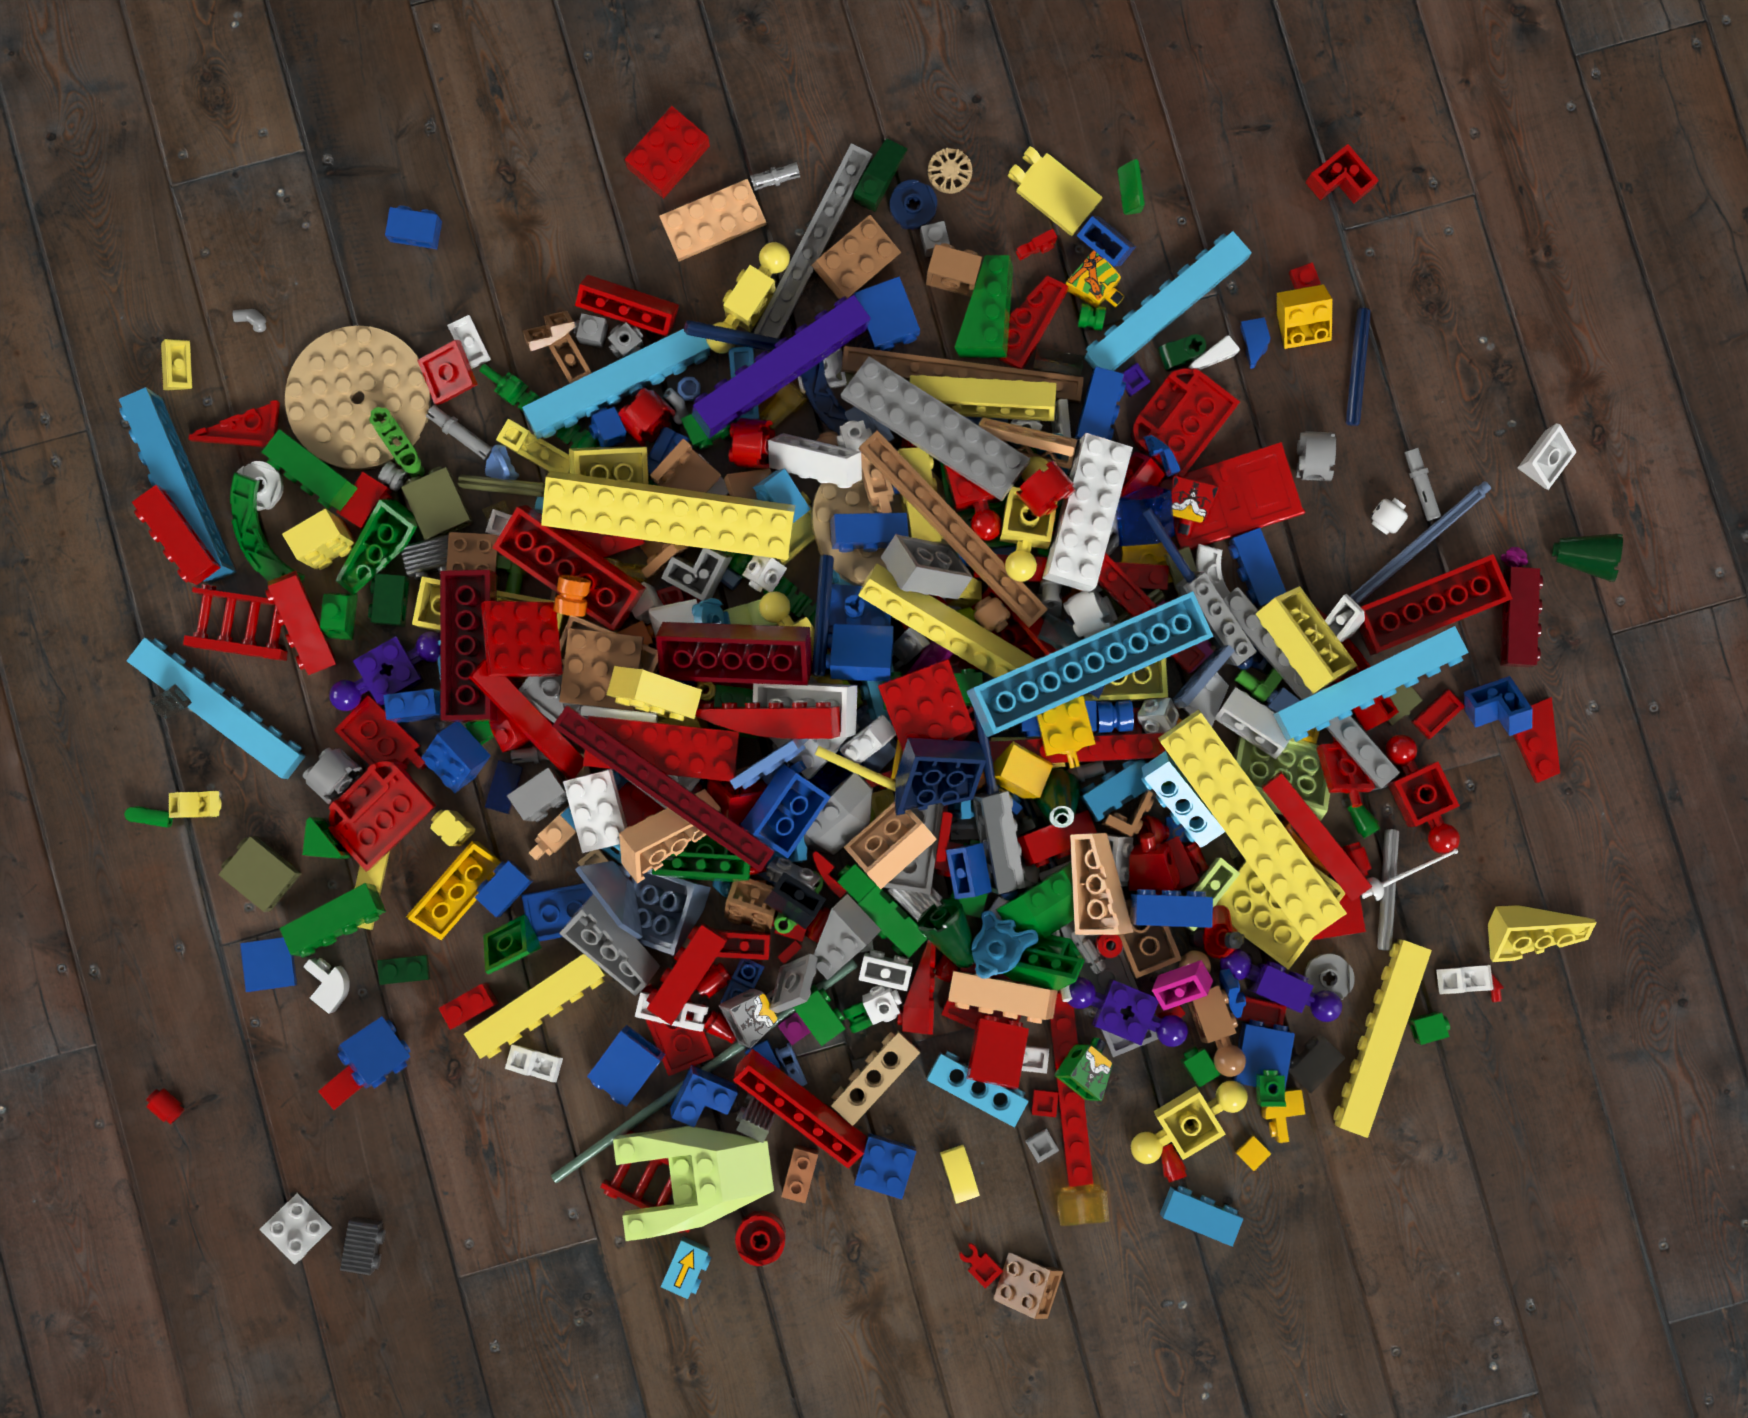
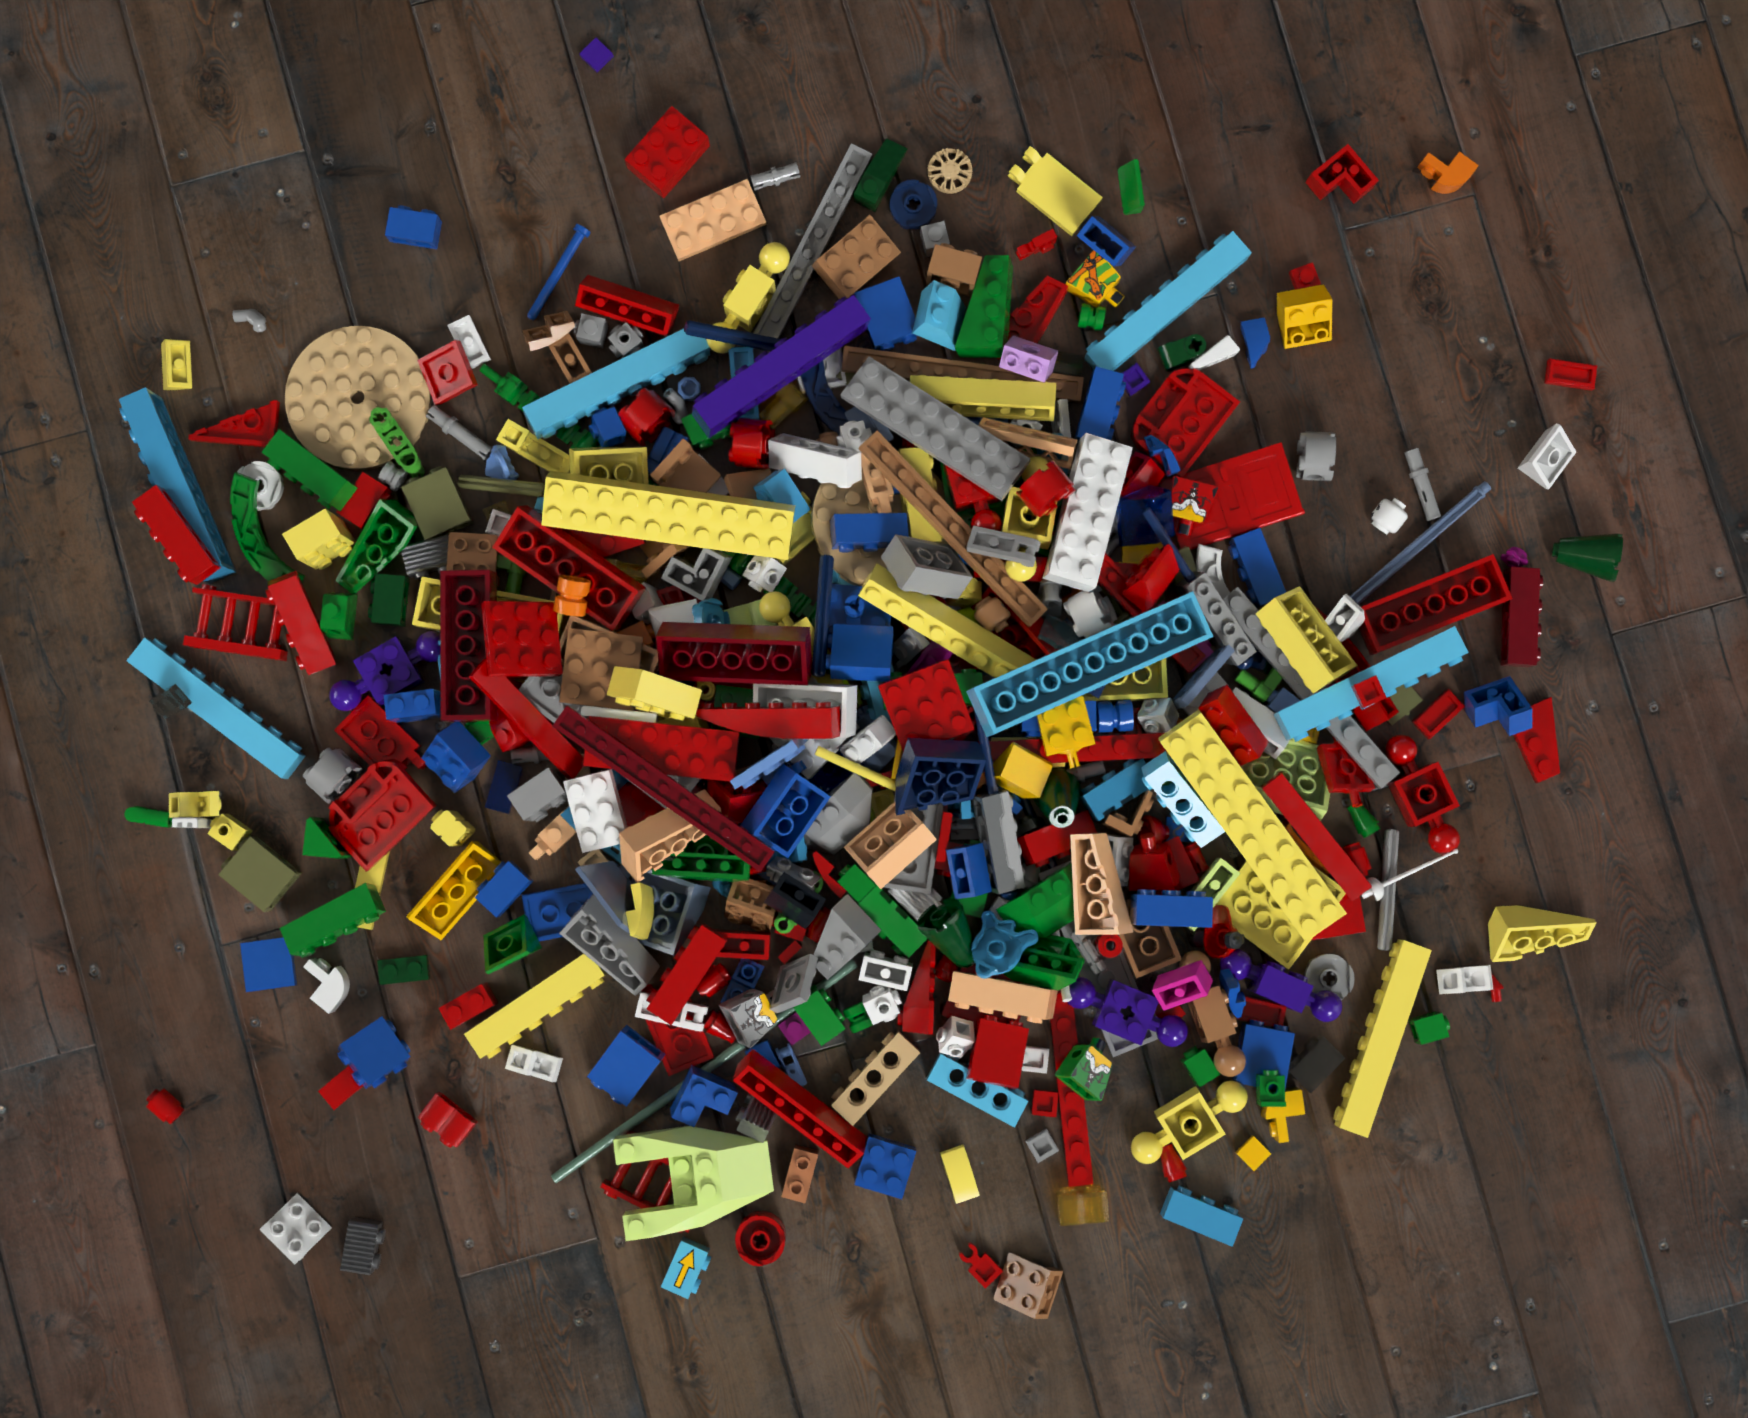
dark blue axle [1346,308,1371,426] -> none
none -> white tile [172,817,212,828]
none -> light yellow brick [207,813,253,851]
none -> red brick [418,1092,478,1148]
none -> blue bar [527,224,591,321]
none -> dark purple tile [579,37,614,73]
none -> light yellow slope [626,883,654,940]
none -> medium azure slope [912,280,966,351]
none -> white brick [936,1016,975,1058]
none -> light grey plate [966,526,1041,567]
none -> lavender brick [999,336,1058,382]
none -> red slope [1122,544,1180,612]
none -> red brick [1198,684,1269,766]
none -> red tile [1351,675,1387,709]
none -> orange brick [1417,151,1479,194]
none -> red tile [1544,358,1597,391]

